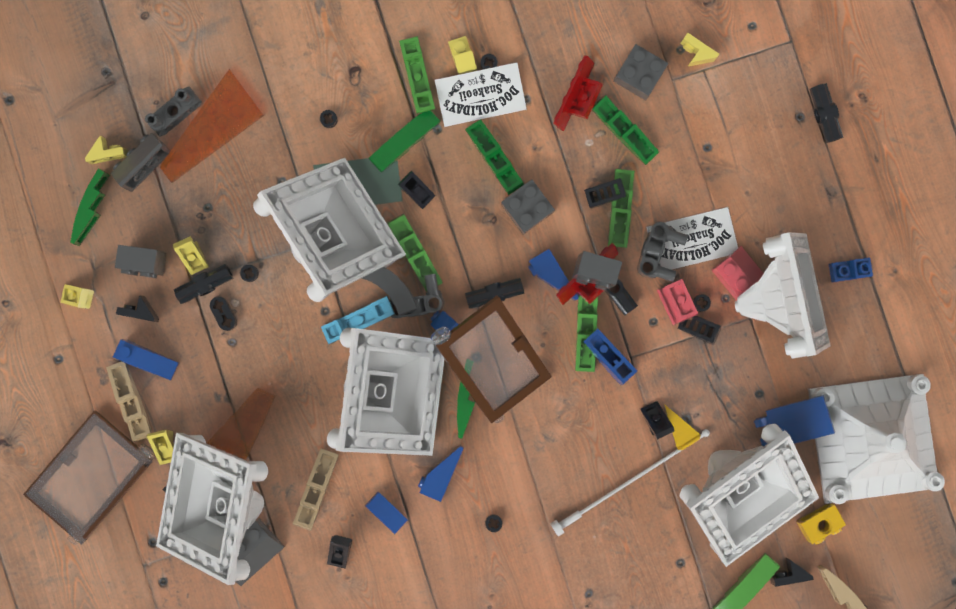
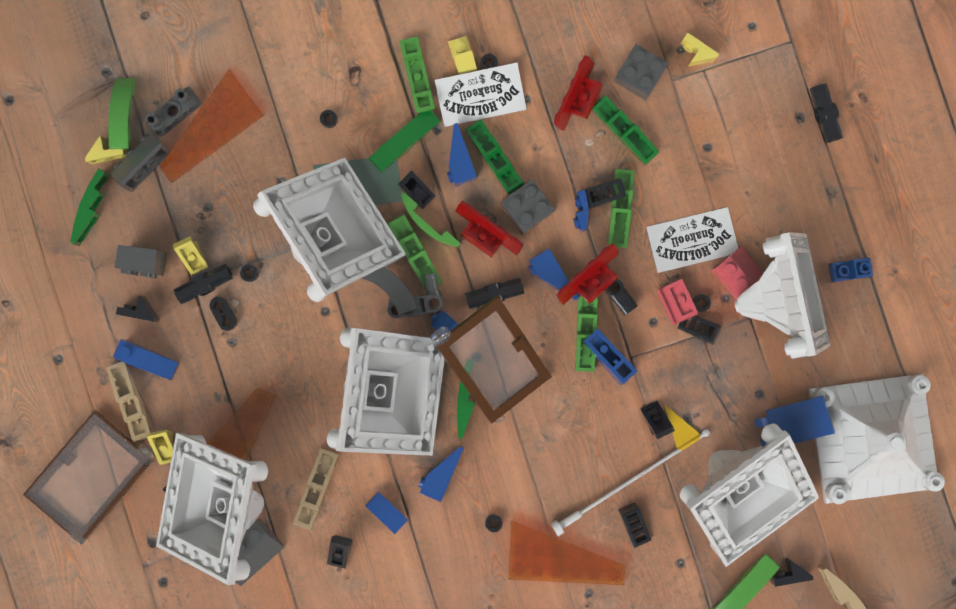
light yellow slope [60,284,94,309] -> none
medium azure slope [321,296,395,344] -> none
dark grey brick [572,251,622,290] -> none
dark grey piece [637,222,688,282] -> none
yellow brick [796,503,846,544] -> none
none -> bright green slope [108,78,136,149]
none -> bright green slope [401,192,461,248]
none -> blue slope [447,123,477,187]
none -> red bracket [455,201,524,258]
none -> clear orange wing [508,520,625,585]
none -> blue slope [573,190,588,233]
none -> black slope [618,503,652,548]

